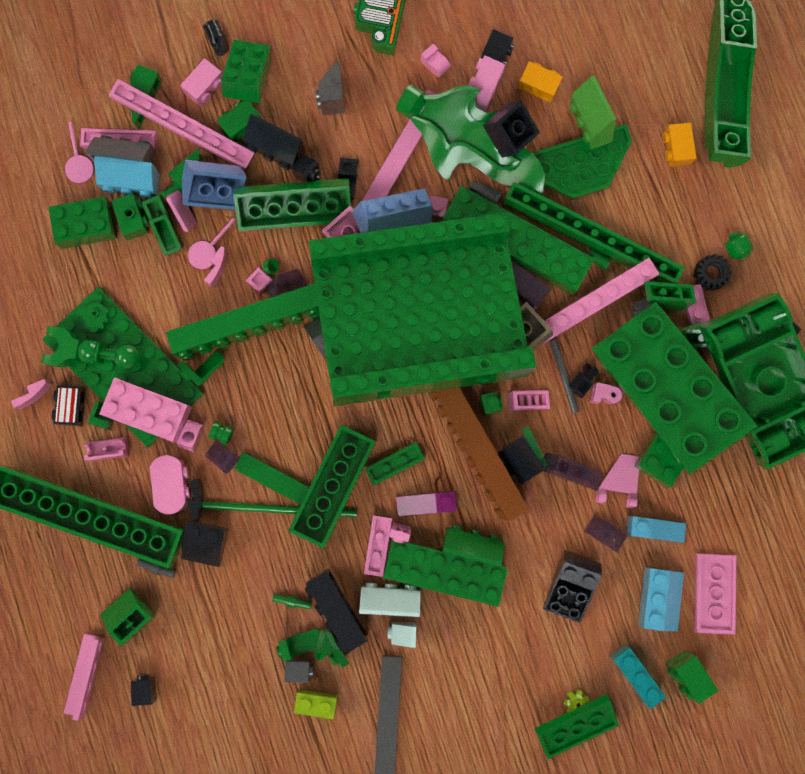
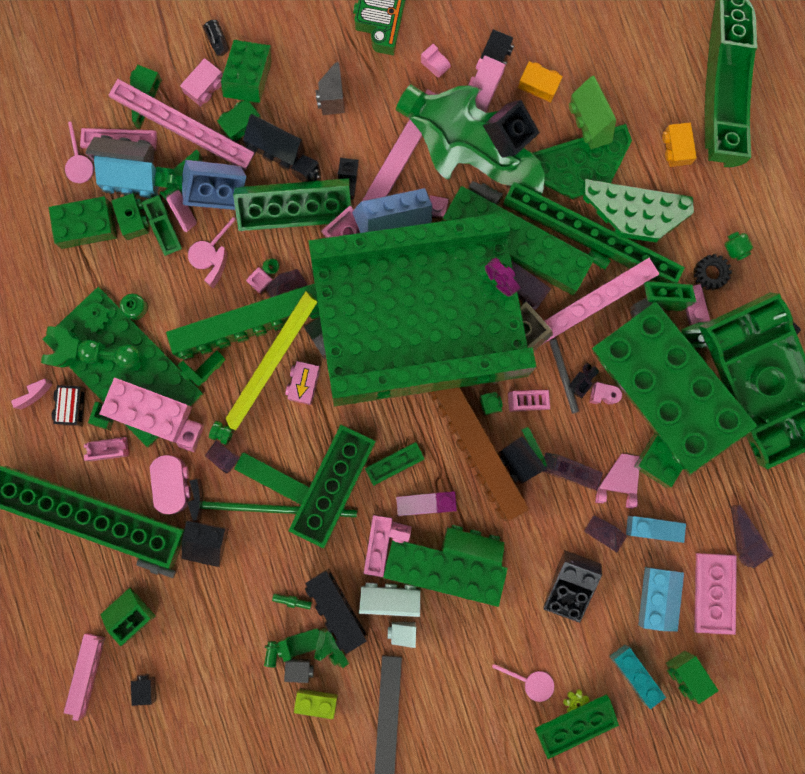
none -> green head [120,293,148,320]
none -> green plate [155,167,182,188]
none -> neon yellow tile [225,291,317,430]
none -> green pin [264,641,279,668]
none -> bright pink brick [285,361,320,406]
none -> magenta plate [485,257,520,297]
none -> bright pink piece [492,664,554,702]
none -> plate [583,179,694,243]
none -> slope [731,505,773,568]

